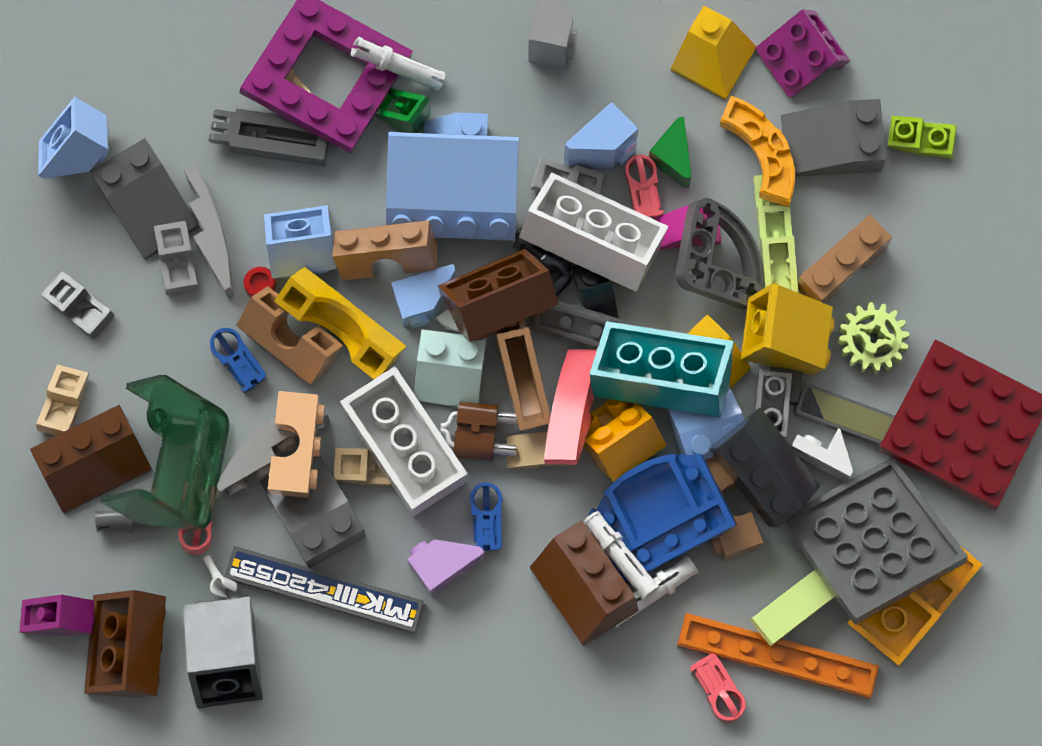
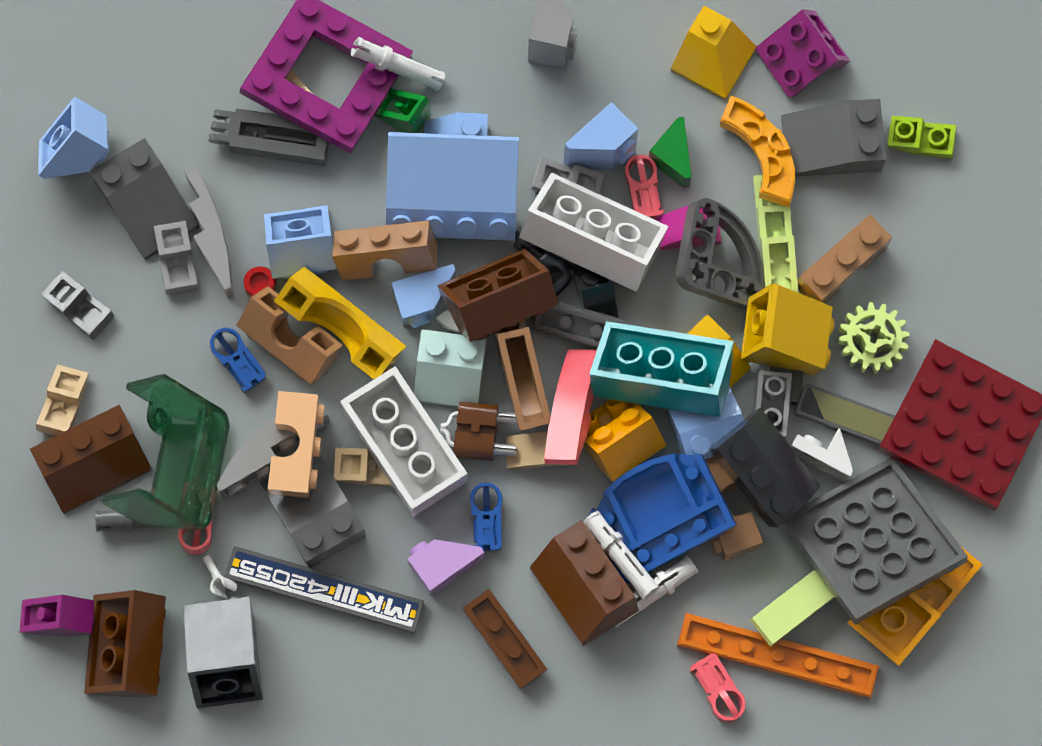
none -> reddish brown plate [462,589,548,690]

